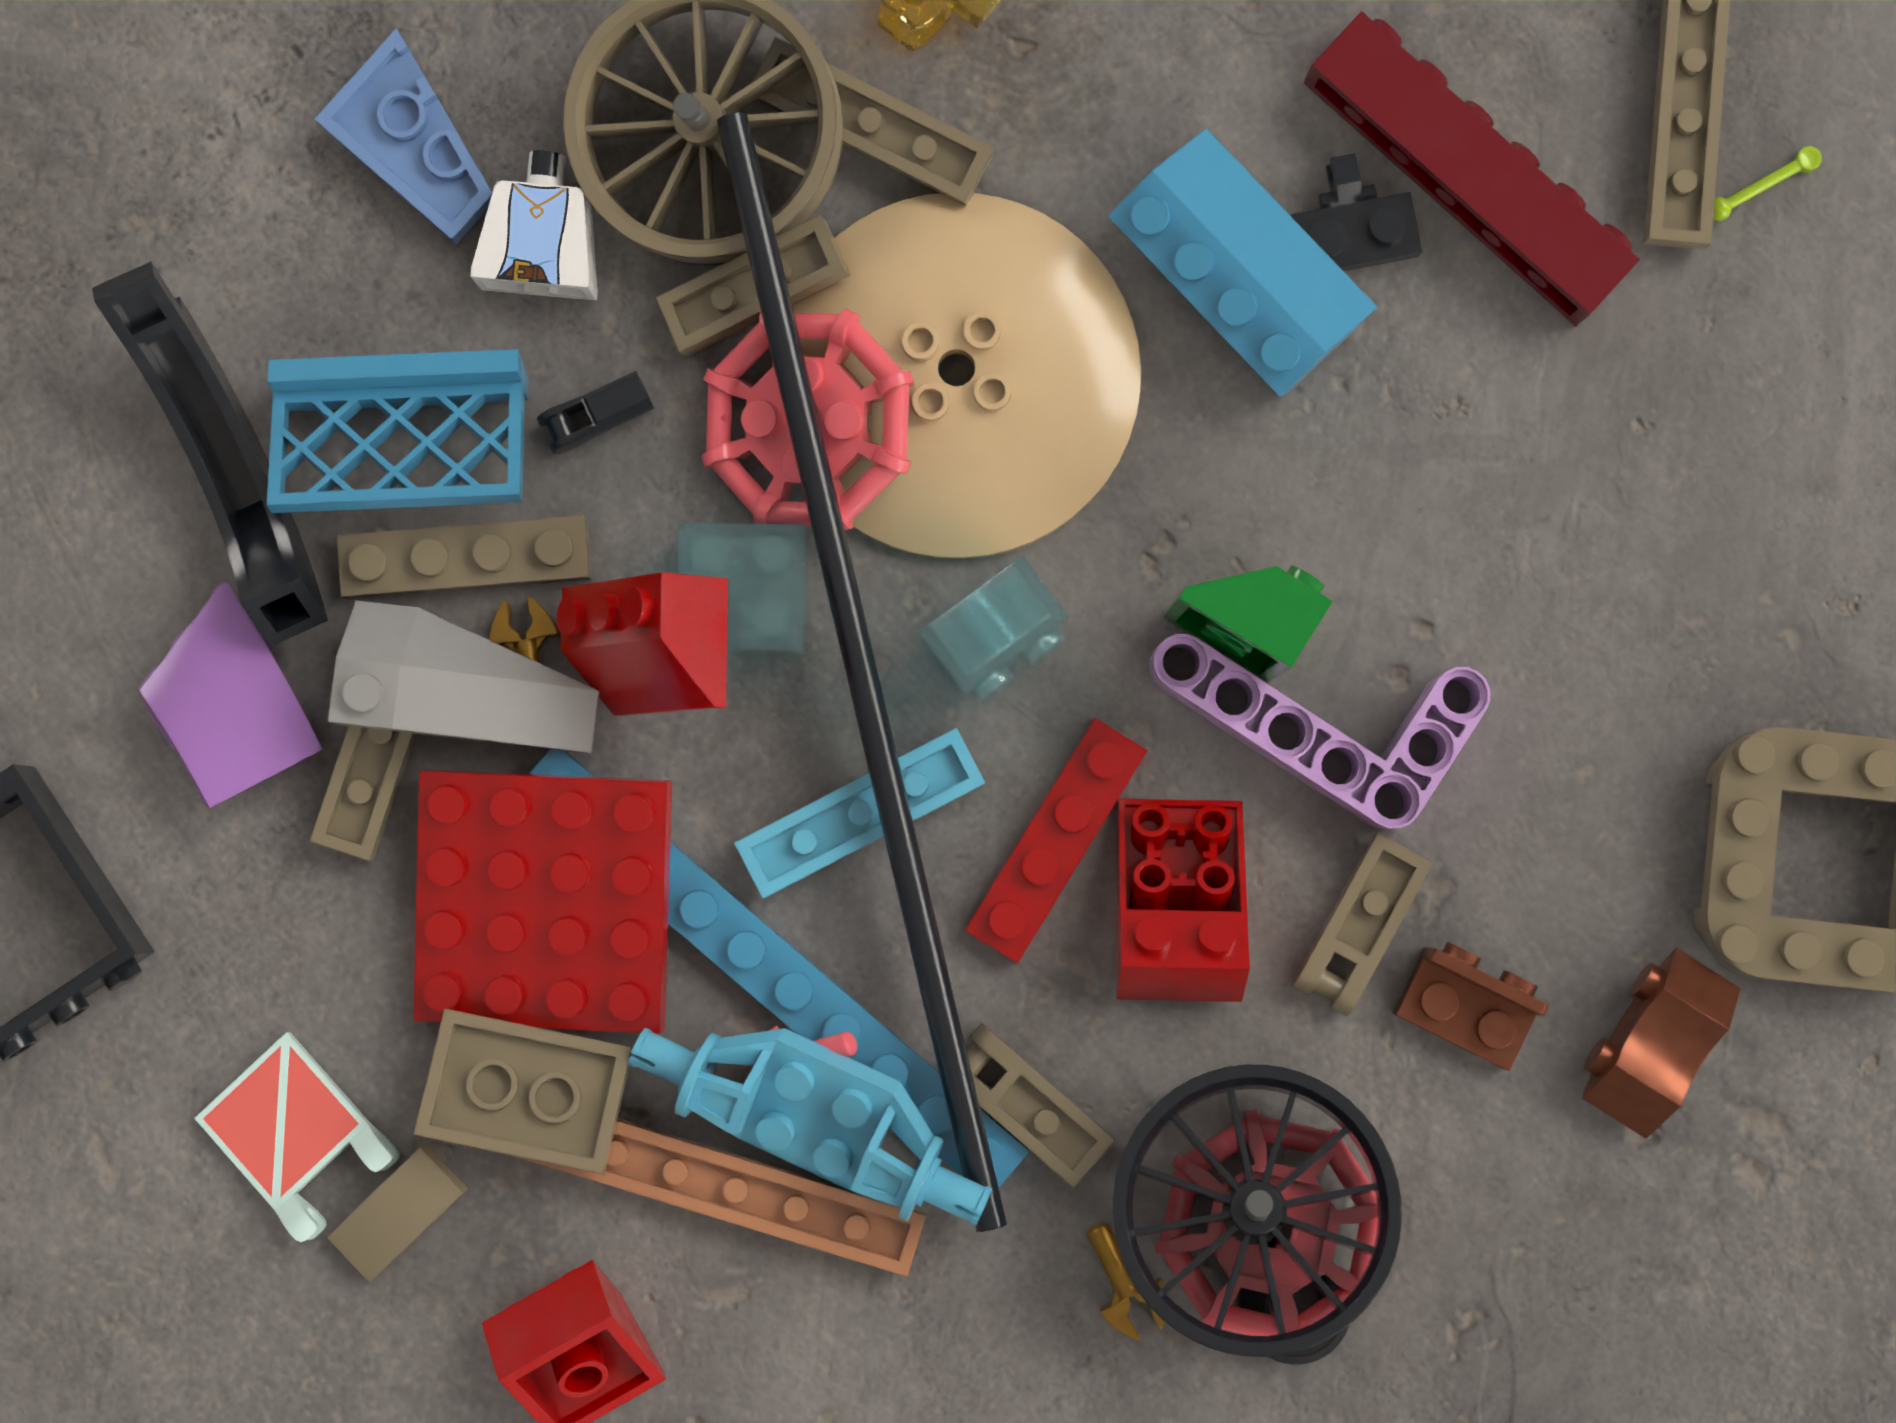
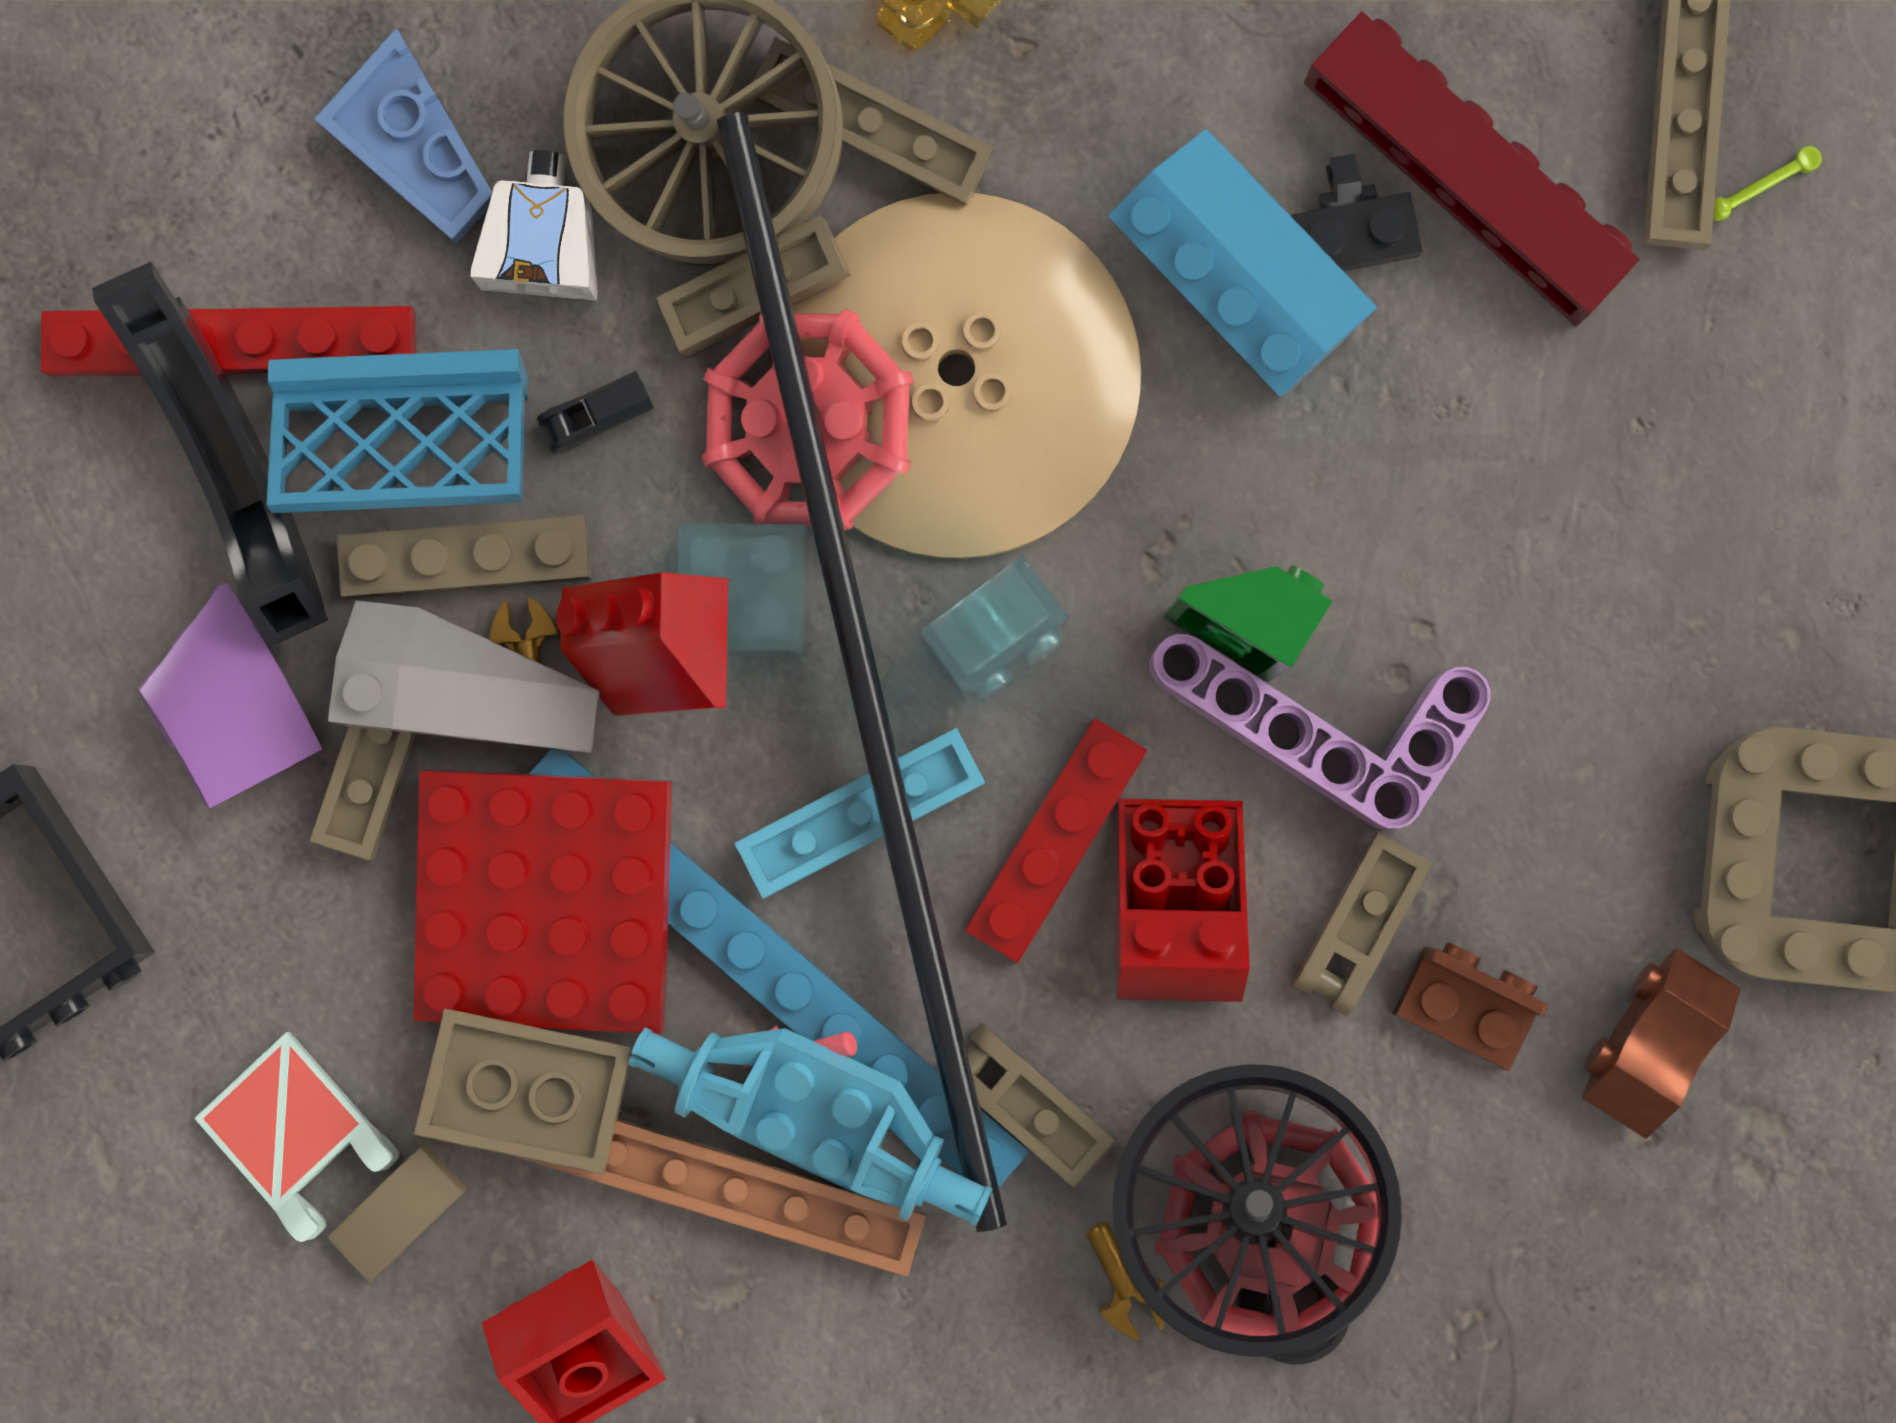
none -> red plate [41,306,416,377]

